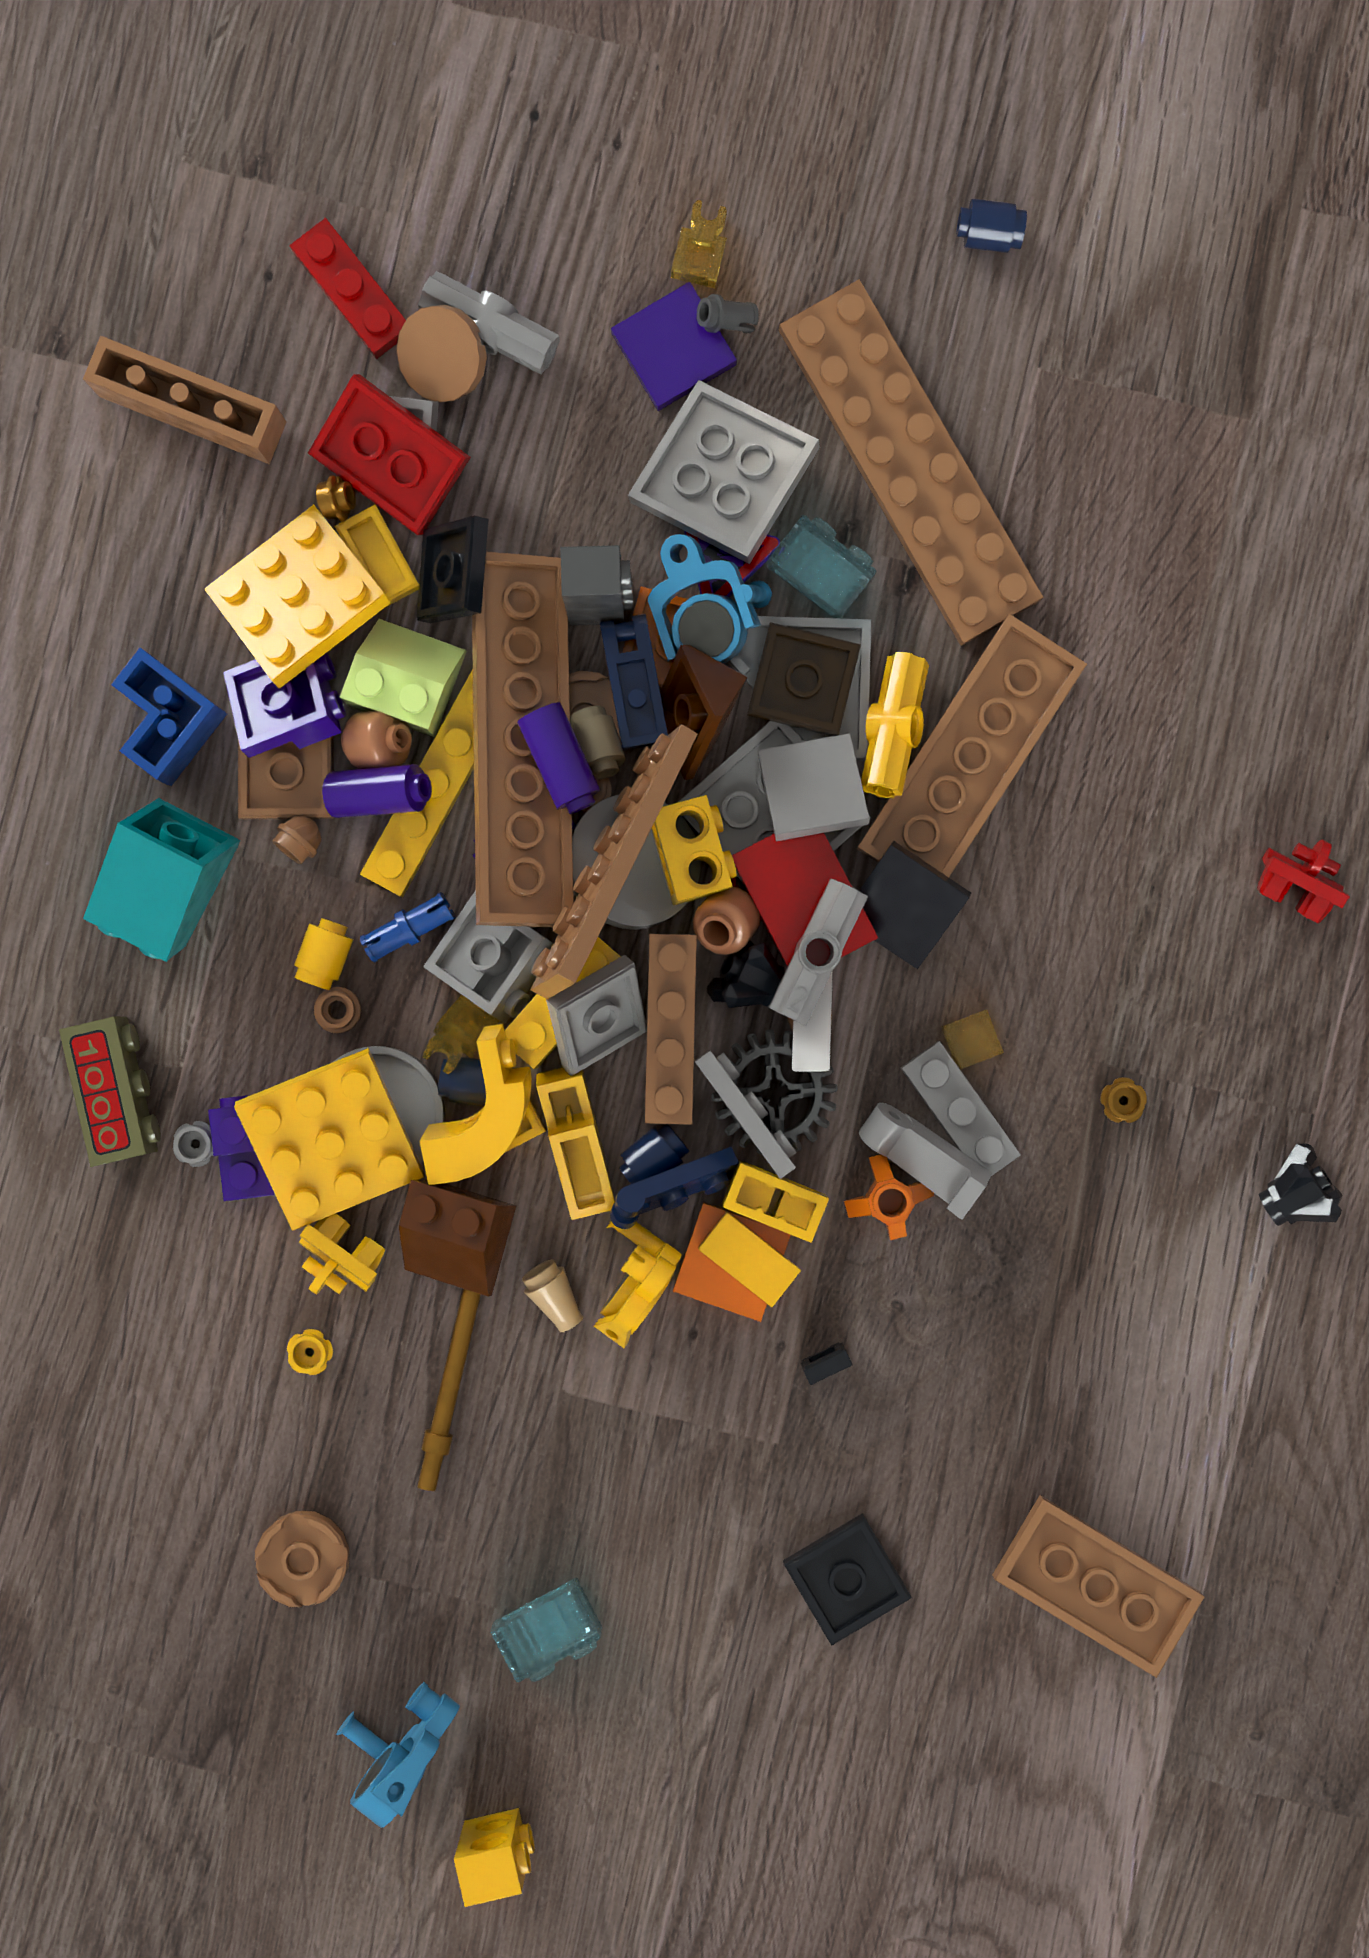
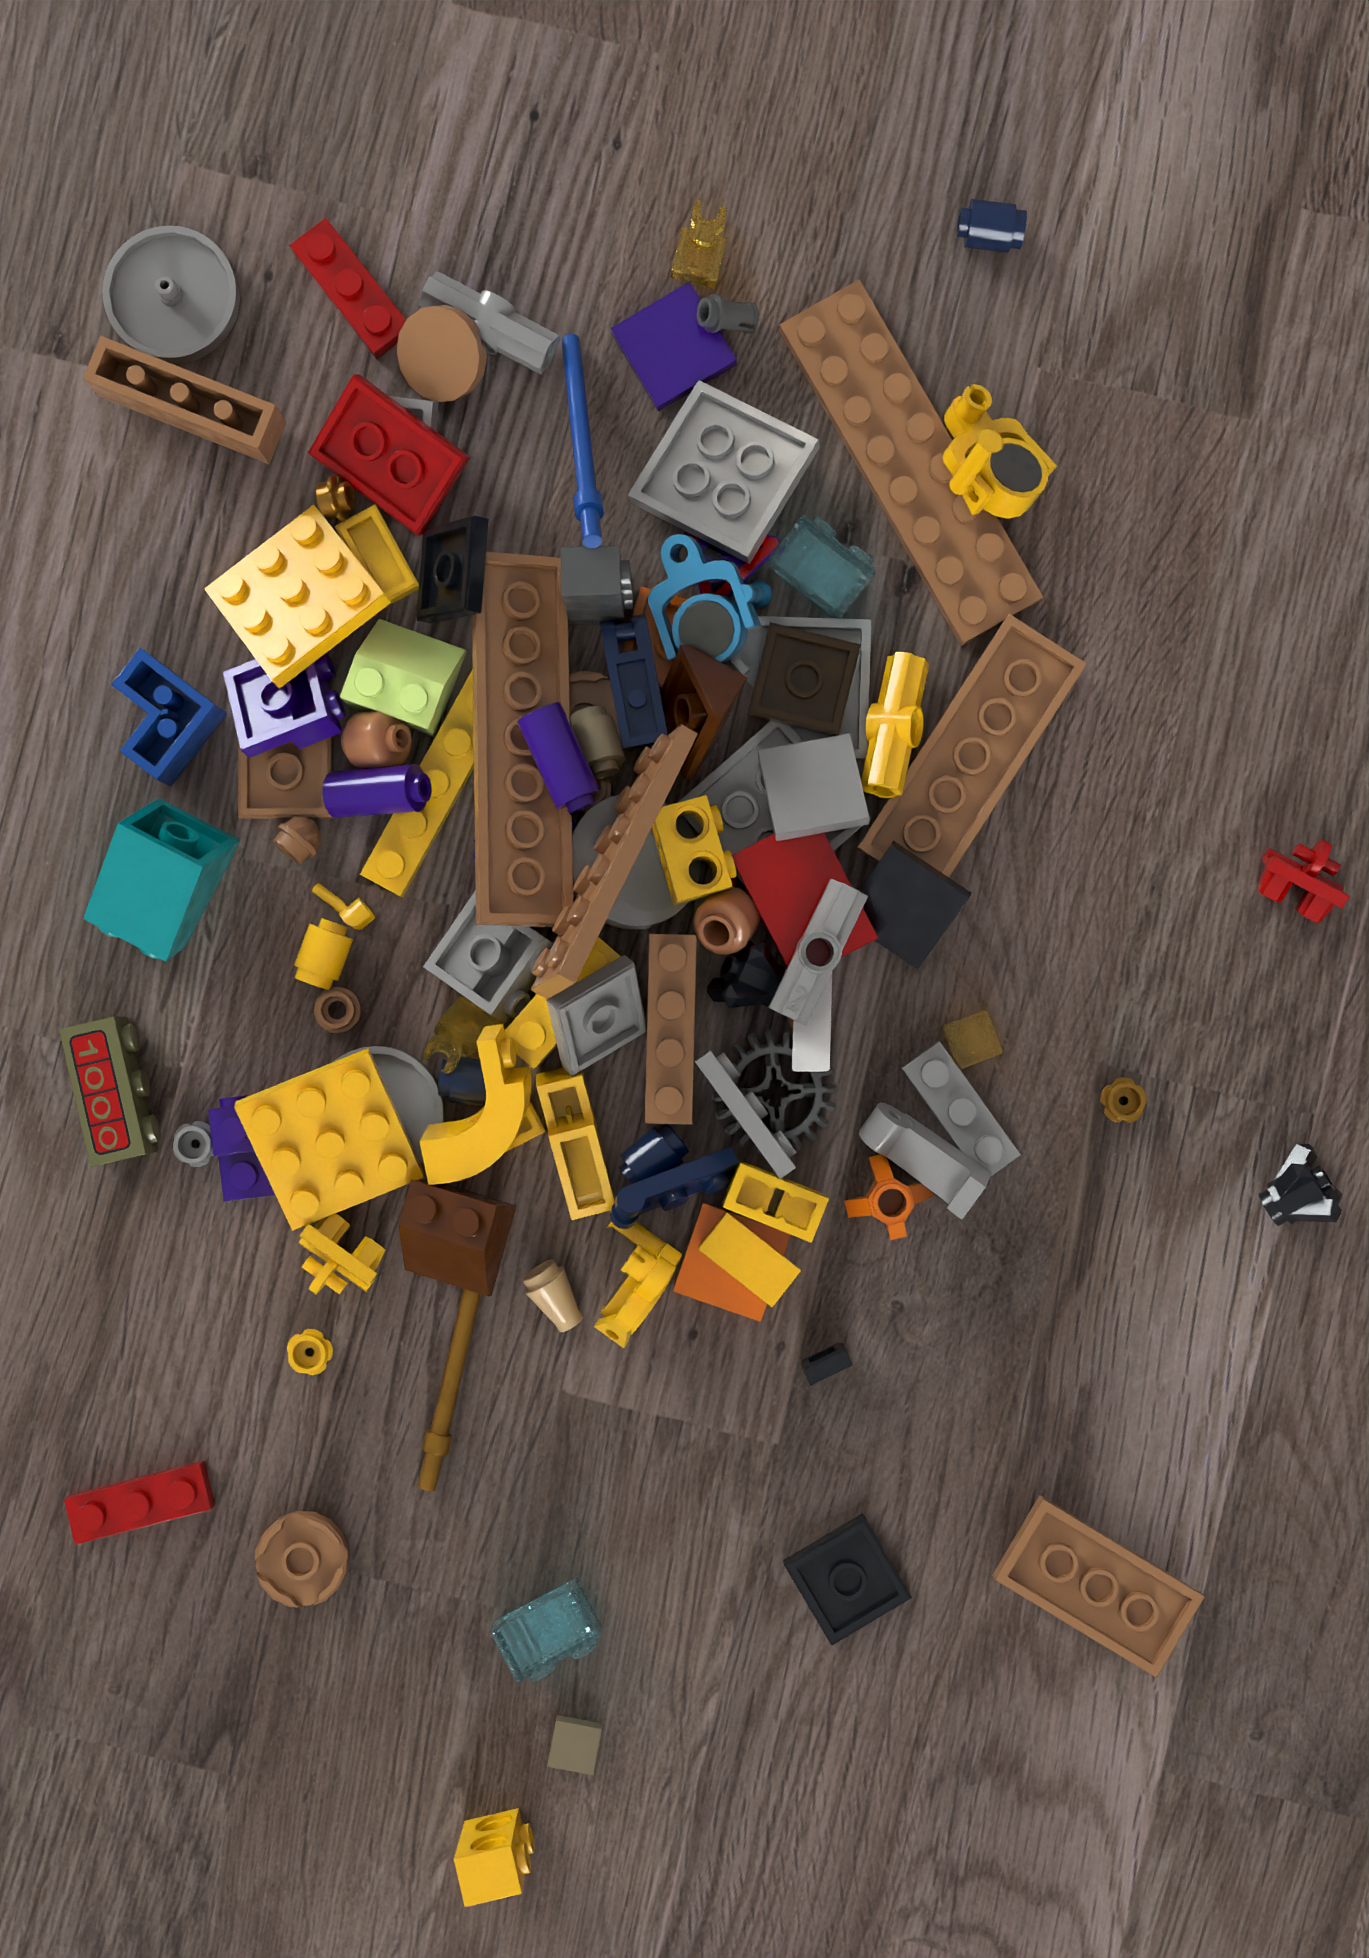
dark azure piece [336,1682,460,1828] -> none
blue pin [360,892,456,963] -> none
none -> red plate [64,1460,215,1545]
none -> light grey piece [102,226,240,364]
none -> yellow hand [312,883,375,930]
none -> dark tan tile [547,1715,603,1776]
none -> blue bar [562,334,604,548]
none -> yellow piece [942,384,1057,519]

